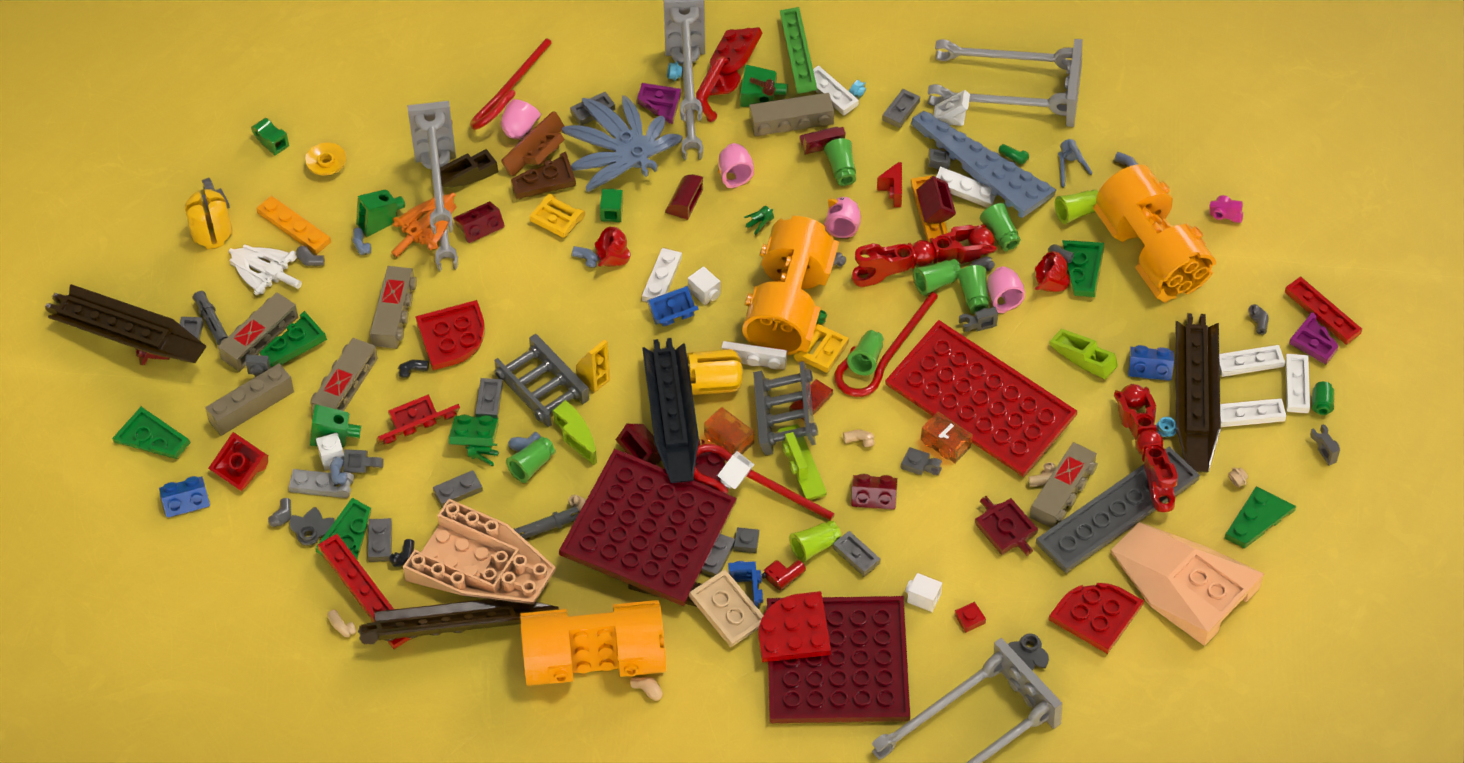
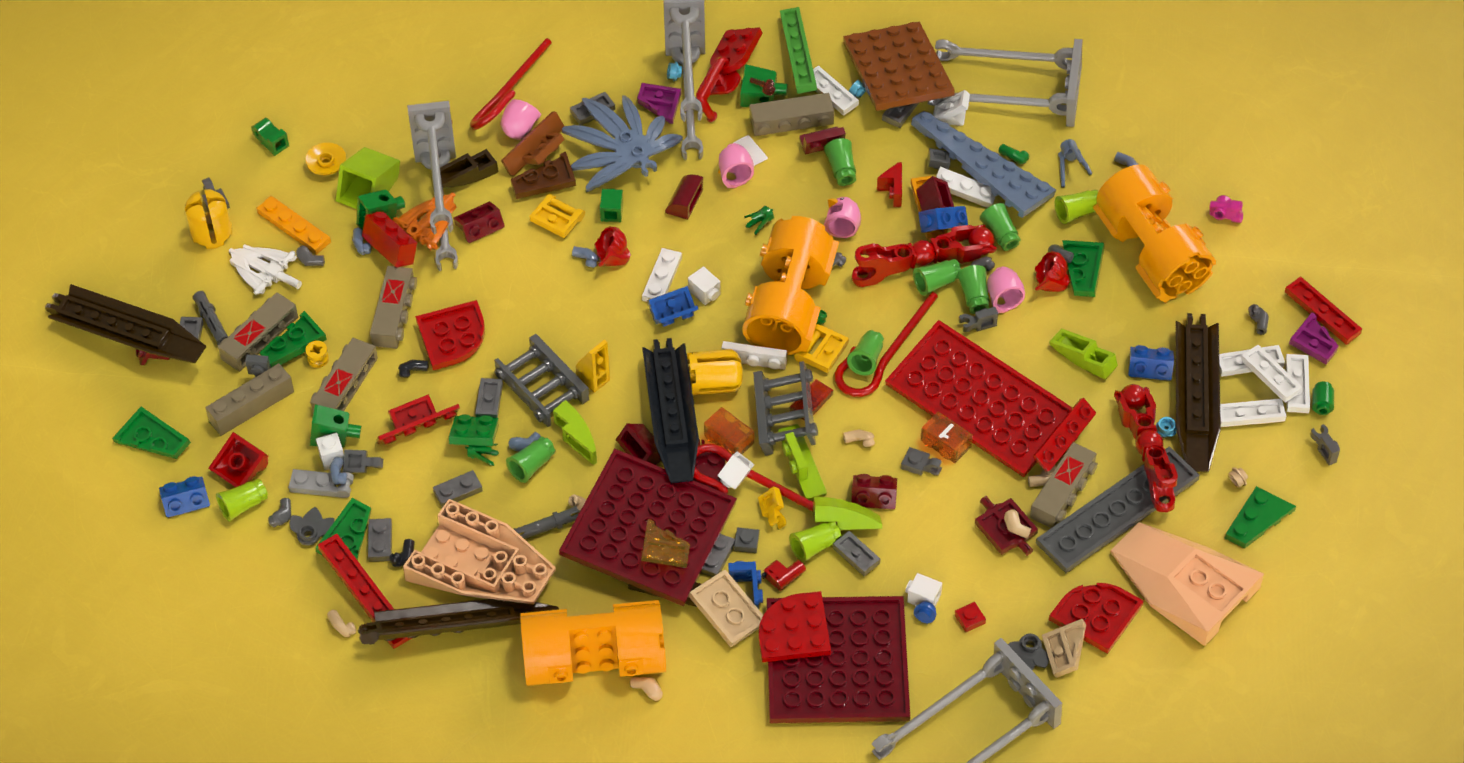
none -> lime plant [216,479,268,521]
none -> yellow wheel [306,341,329,368]
none -> lime slope [336,147,400,209]
none -> red brick [362,212,417,268]
none -> clear yellow wing [641,519,690,568]
none -> white sticker [733,135,768,166]
none -> yellow plate [758,486,787,529]
none -> lime slope [813,497,882,530]
none -> dark orange plate [843,21,955,111]
none -> blue plate [914,601,937,623]
none -> blue bracket [918,206,968,233]
none -> tan arm [1004,510,1031,539]
none -> red bracket [1033,398,1096,472]
none -> tan wing [1042,619,1086,678]
none -> white plate [1241,345,1302,403]

